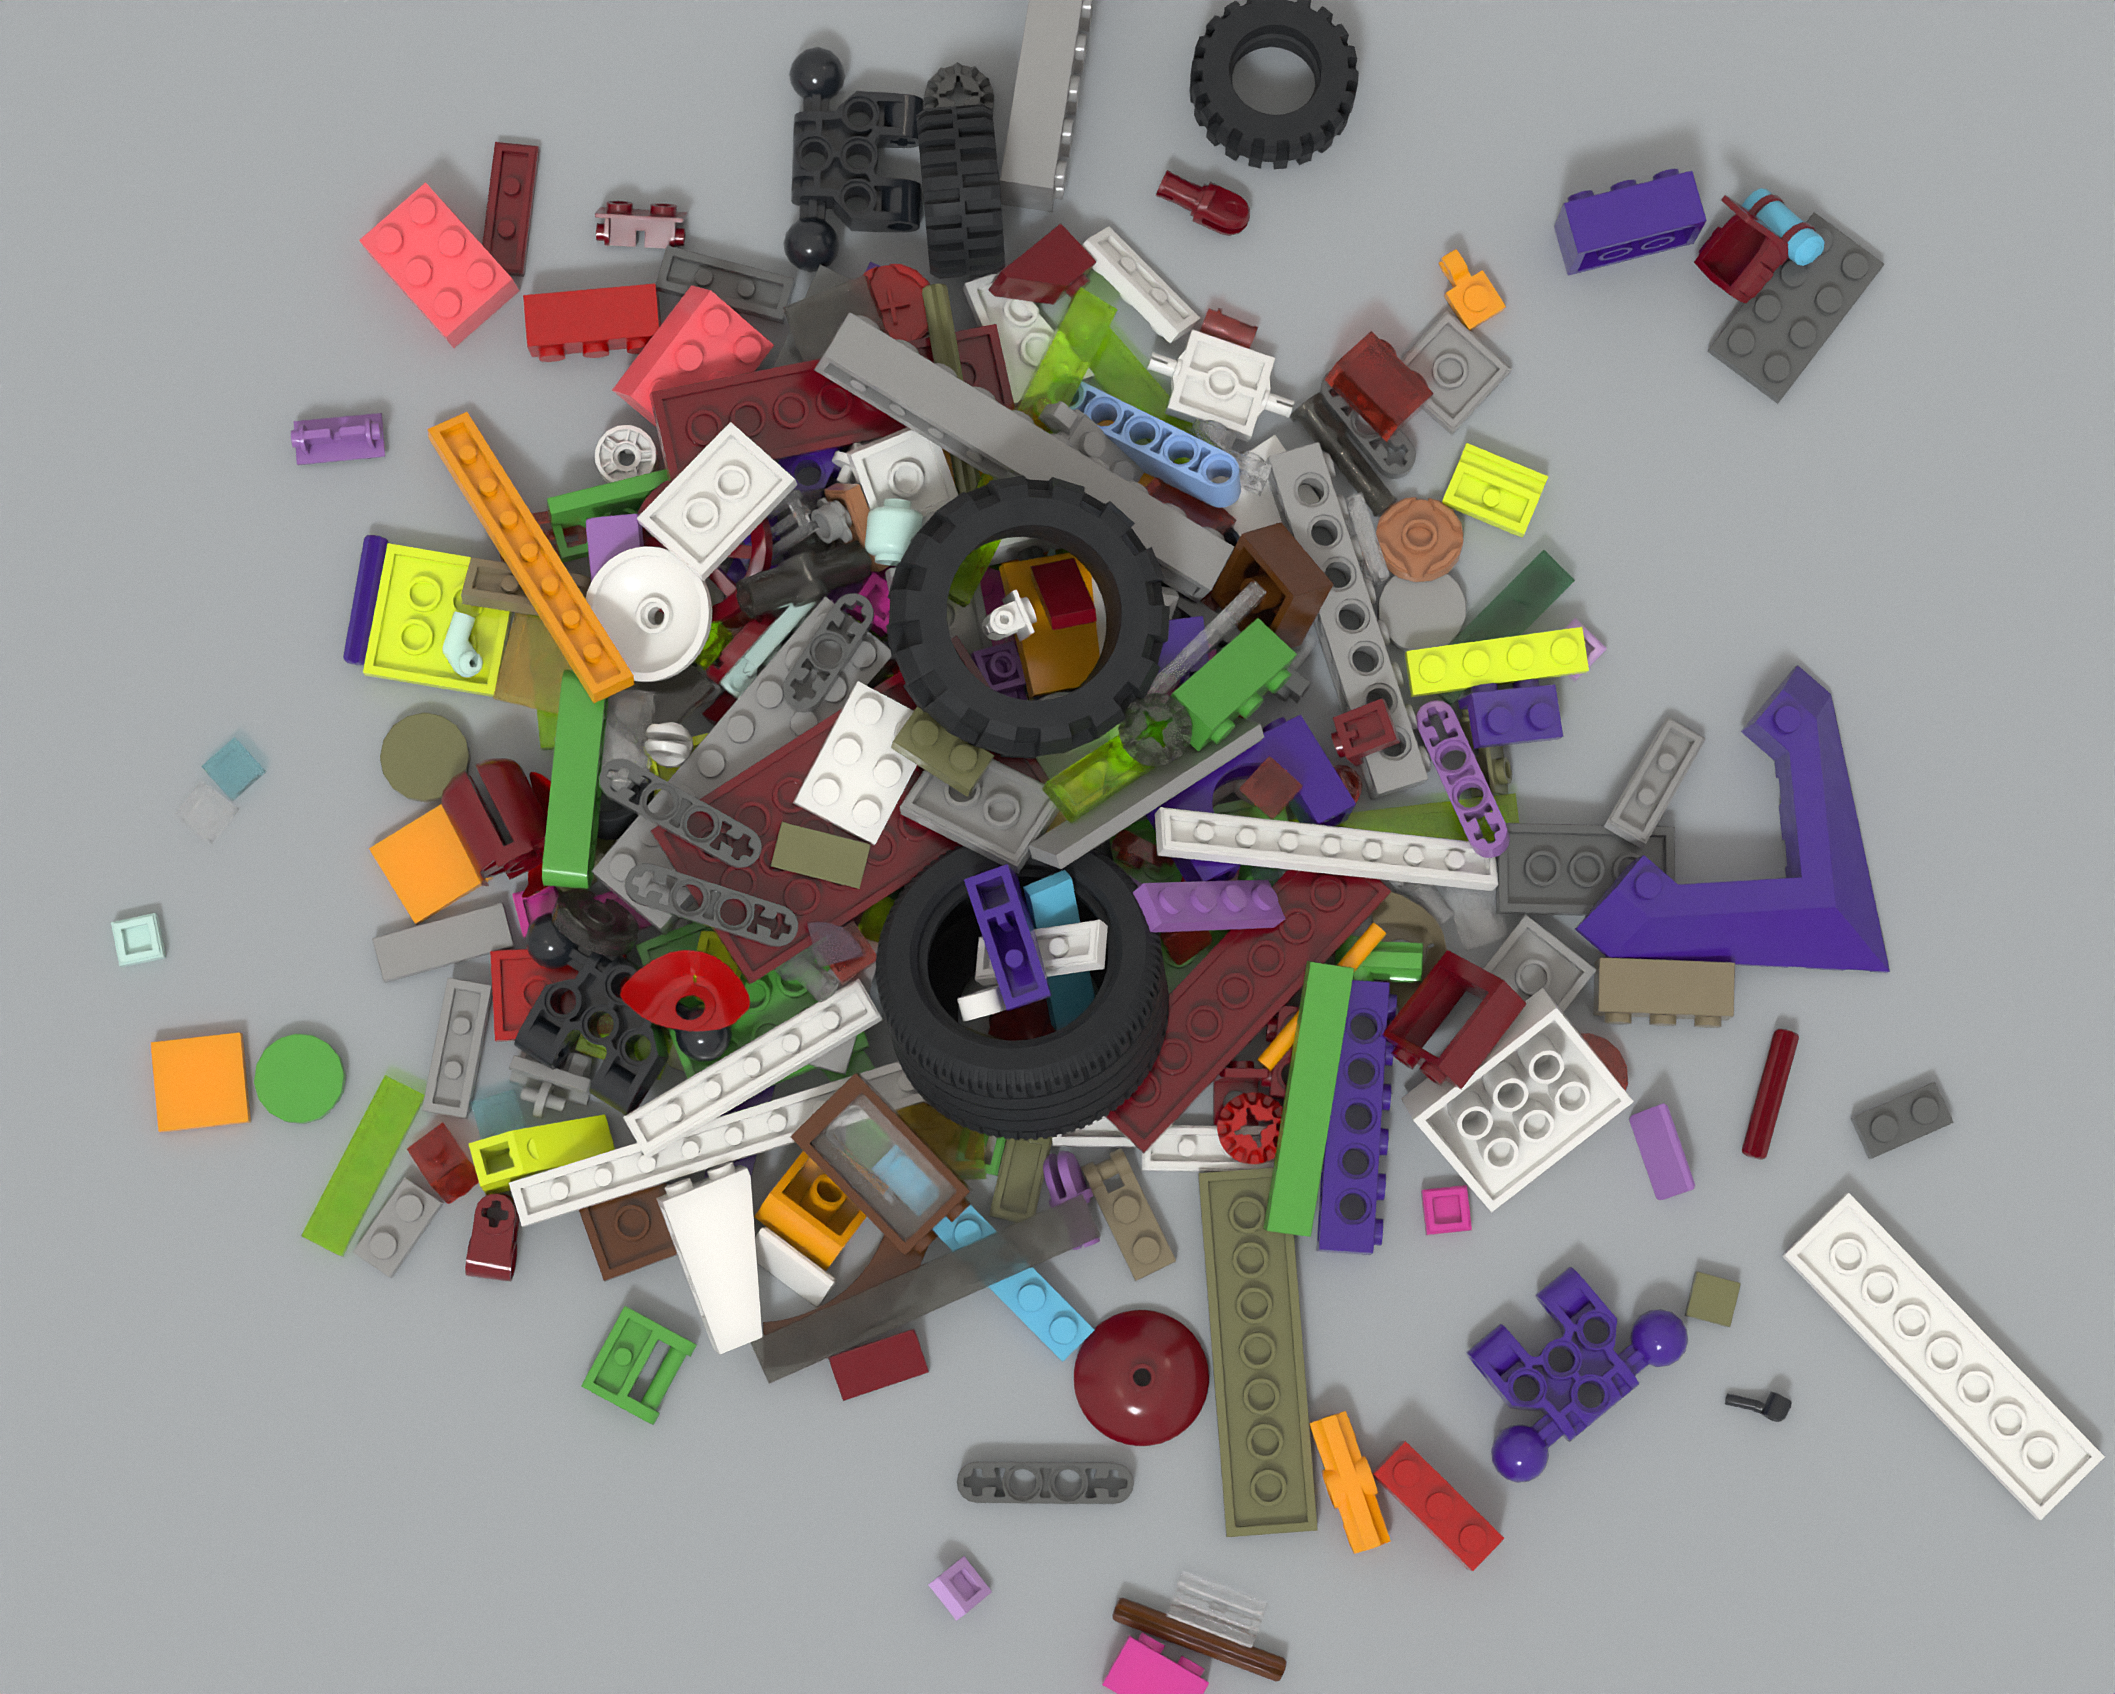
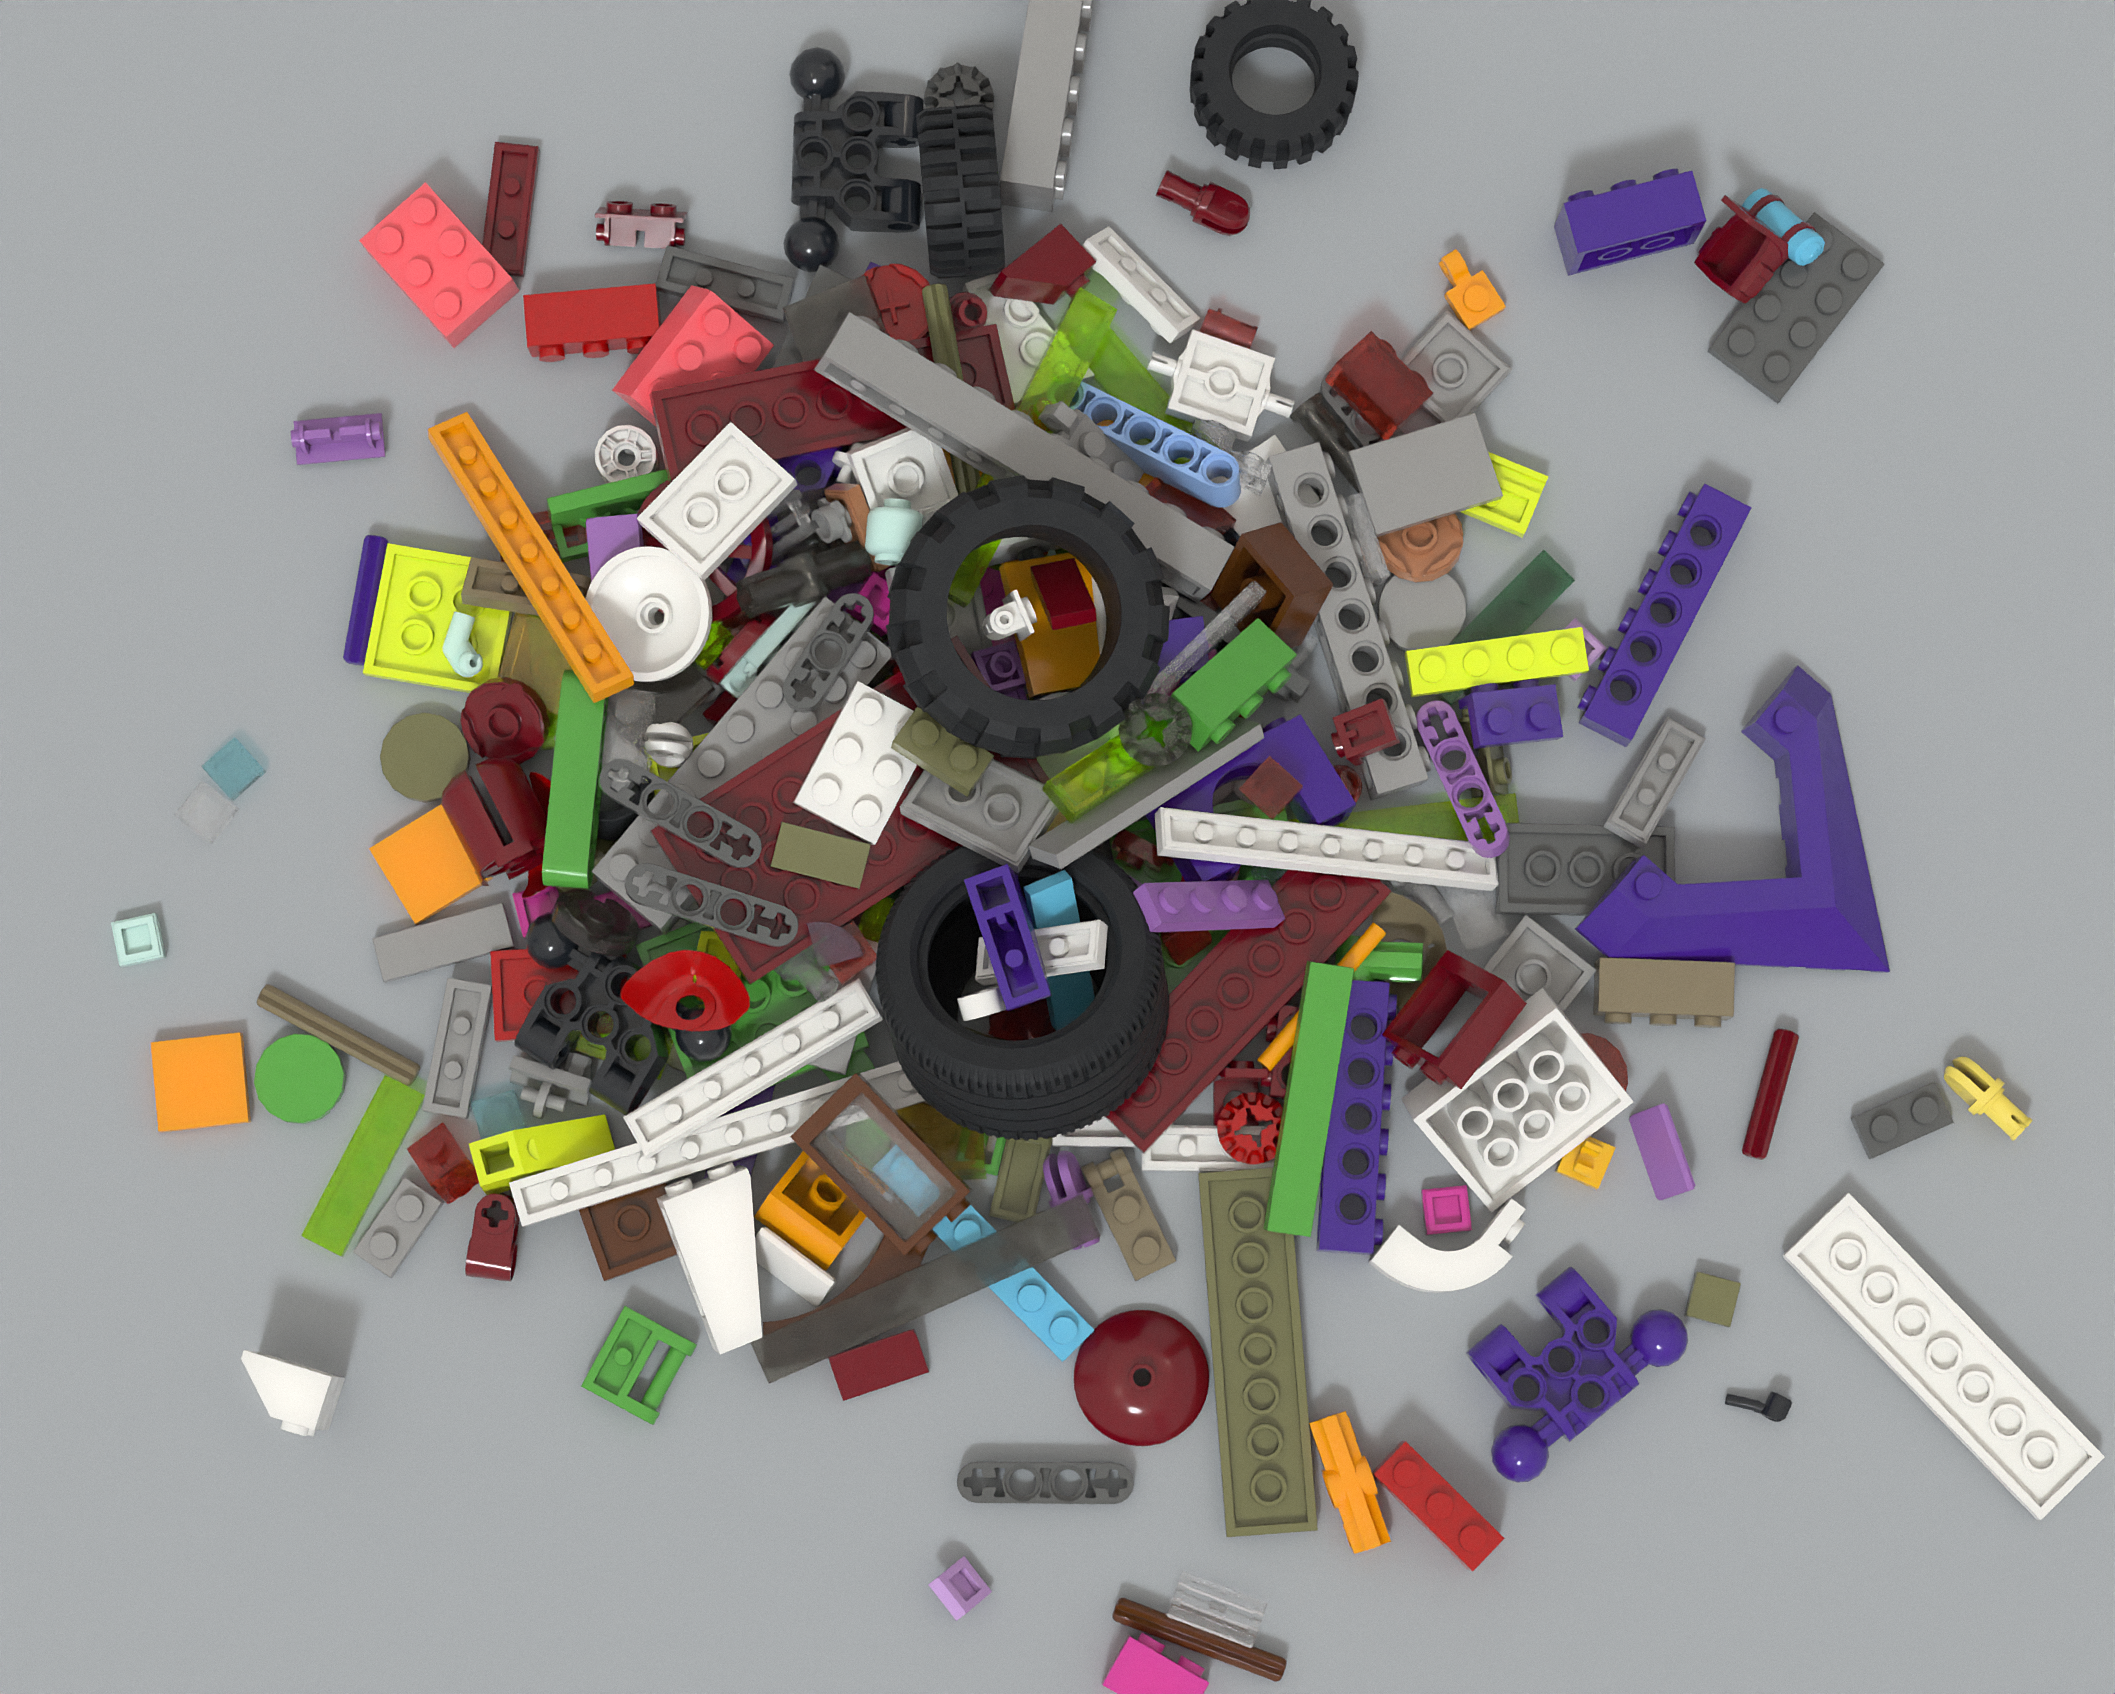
none -> white slope [241,1350,345,1436]
none -> dark tan axle [256,984,421,1086]
none -> dark red tile [460,677,550,765]
none -> dark red arm [949,292,987,332]
none -> light grey tile [1348,413,1503,538]
none -> white arch [1368,1198,1526,1293]
none -> yellow tile [1555,1136,1616,1190]
none -> dark purple brick [1577,483,1752,747]
none -> light yellow arm [1944,1056,2033,1141]

